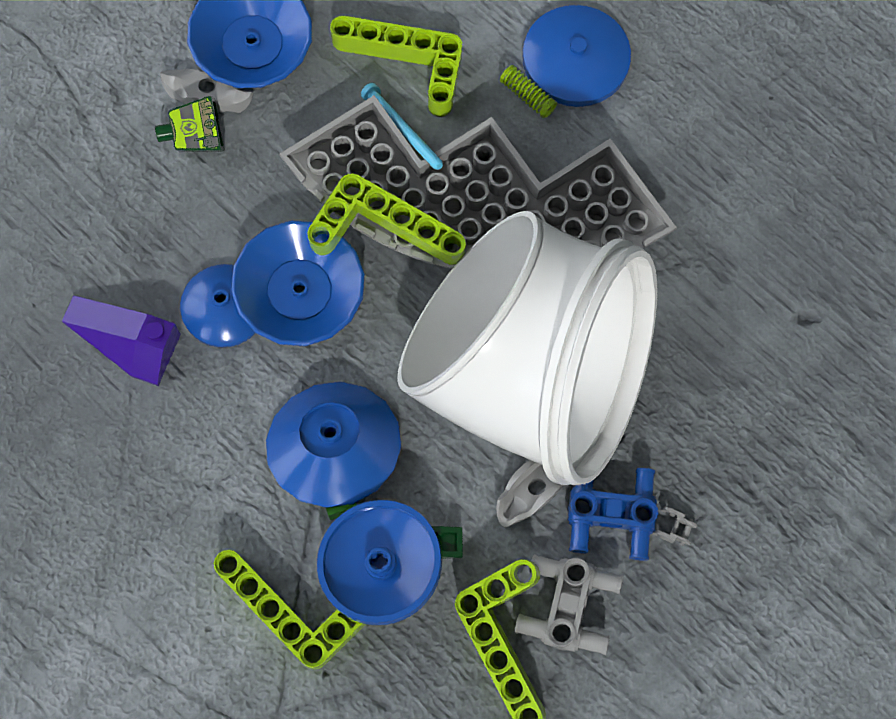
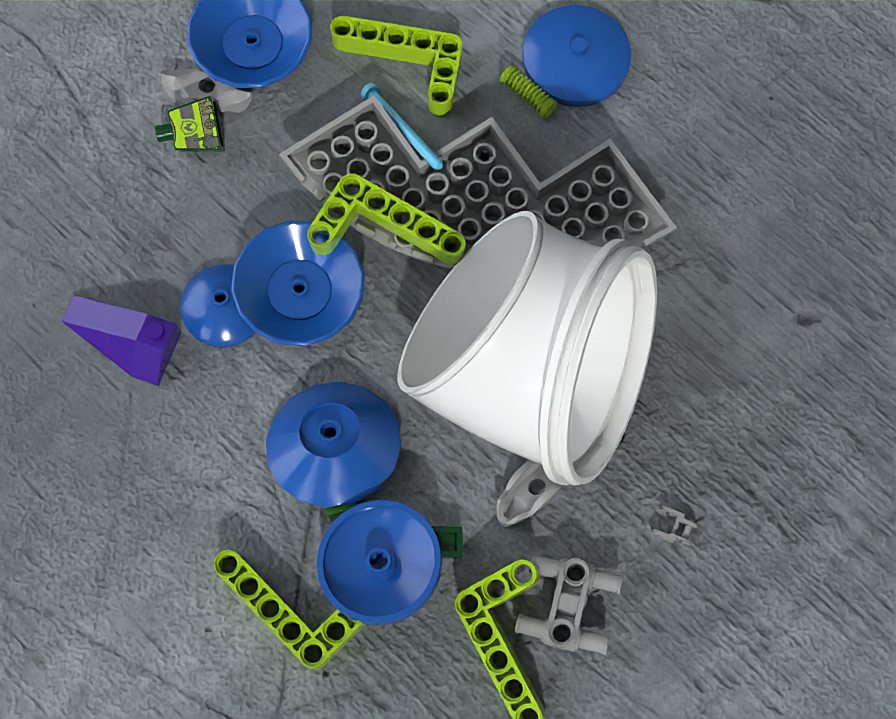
blue piece [567,468,658,561] -> none

